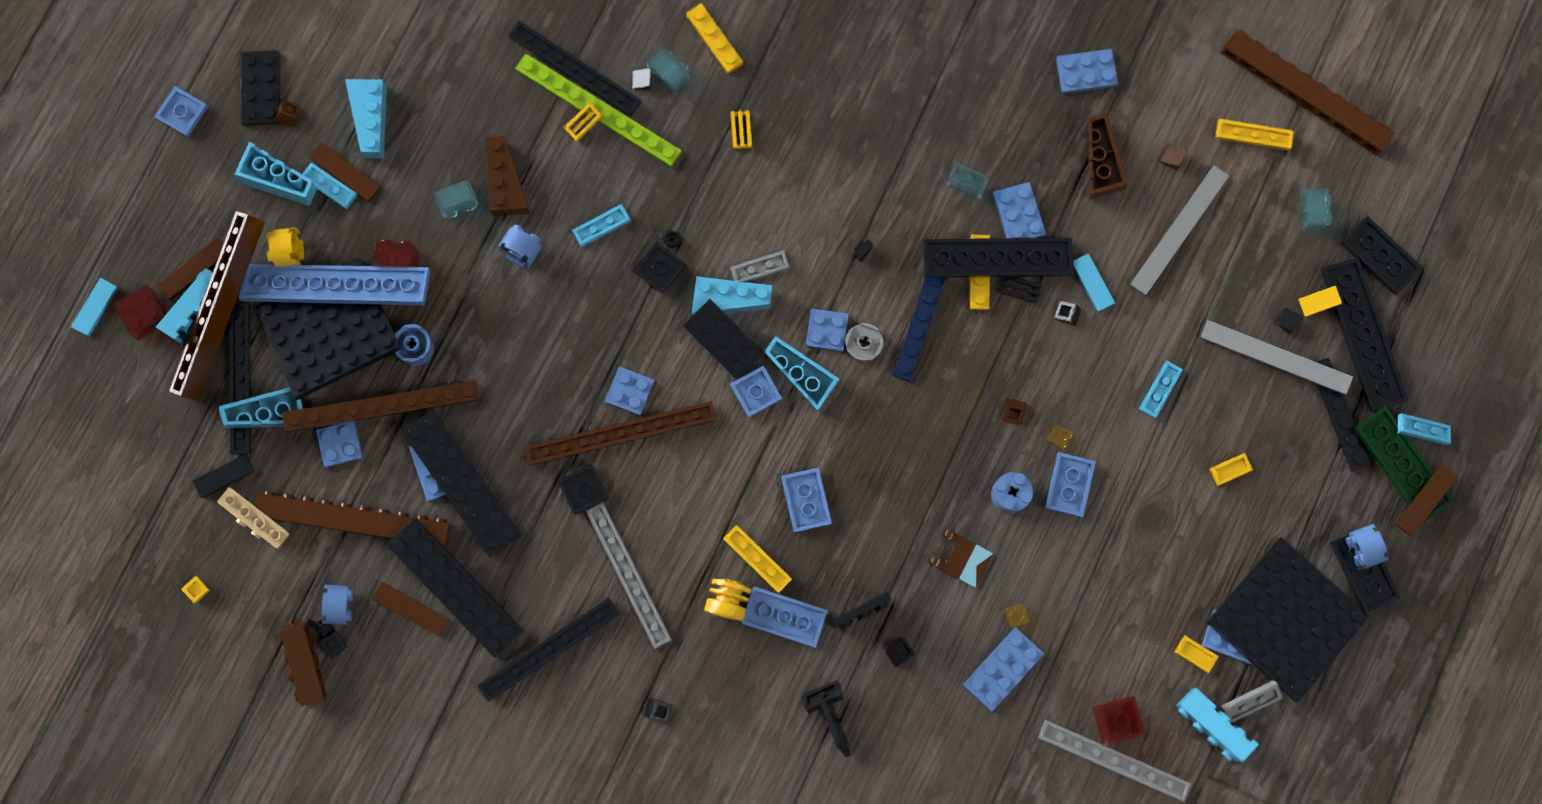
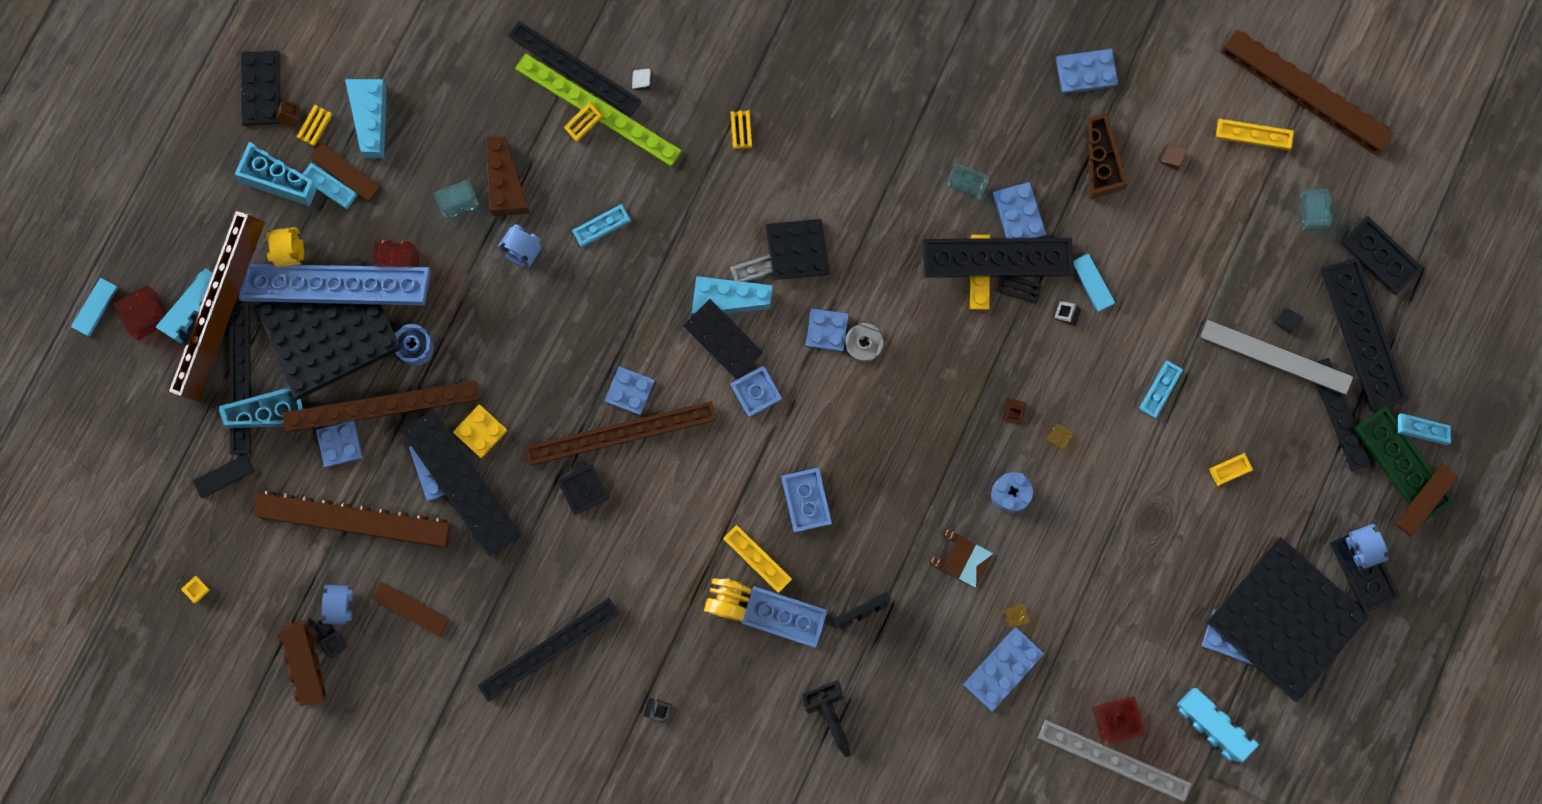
medium blue plate [155,86,208,137] -> none
reddish brown tile [157,238,224,301] -> none
tan bracket [218,487,290,549] -> none
black plate [387,517,523,658] -> none
light grey tile [585,502,672,649] -> none
black plate [633,241,686,294] -> none
clear light blue brick [648,48,691,94] -> none
black plate [663,230,681,249] -> none
yellow plate [686,3,743,74] -> none
medium azure wedge [765,336,840,412] -> none
black plate [854,239,873,262] -> none
black slope [885,638,915,667] -> none
dark blue plate [892,278,946,382] -> none
medium blue plate [1044,452,1096,518] -> none
light grey tile [1129,165,1229,296] -> none
yellow tile [1174,636,1219,673] -> none
light grey tile [1221,681,1283,723] -> none
yellow tile [1299,286,1342,317] -> none
none -> yellow tile [297,105,332,147]
none -> yellow plate [453,404,508,459]
none -> black plate [765,219,830,280]

